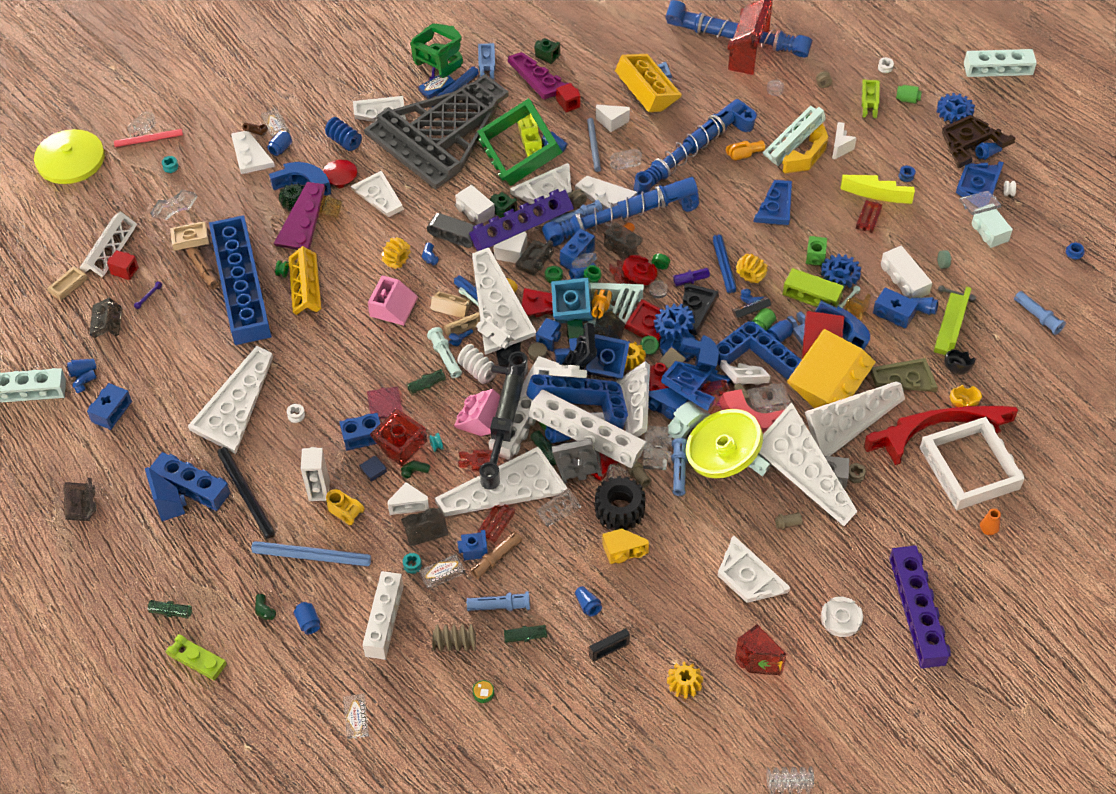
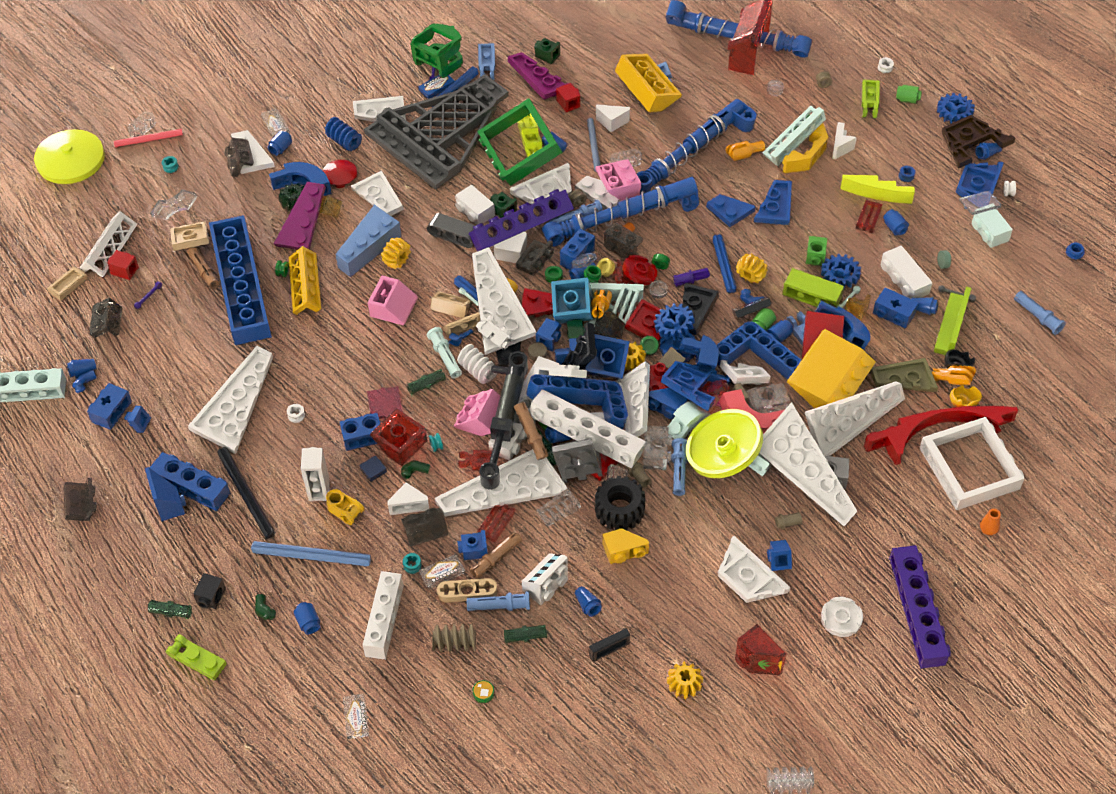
reddish brown arm [242,123,268,136] -> none
blue arm [422,243,439,265] -> none
dark tan bush [848,463,866,483] -> none
light aqua brick [964,49,1036,77] -> none
none -> blue tile [124,406,151,433]
none -> black brick [193,573,226,609]
none -> clear smoke bracket [224,137,254,177]
none -> medium blue wedge [335,204,401,277]
none -> tan beam [437,578,497,603]
none -> medium nougat pin [514,402,549,460]
none -> white slope [522,554,568,605]
none -> bright pink slope [595,159,641,201]
none -> light yellow tile [597,258,615,277]
none -> blue wing [706,194,756,227]
none -> blue brick [767,540,792,571]
none -> blue brick [883,209,909,236]
none -> light orange arm [932,366,976,385]

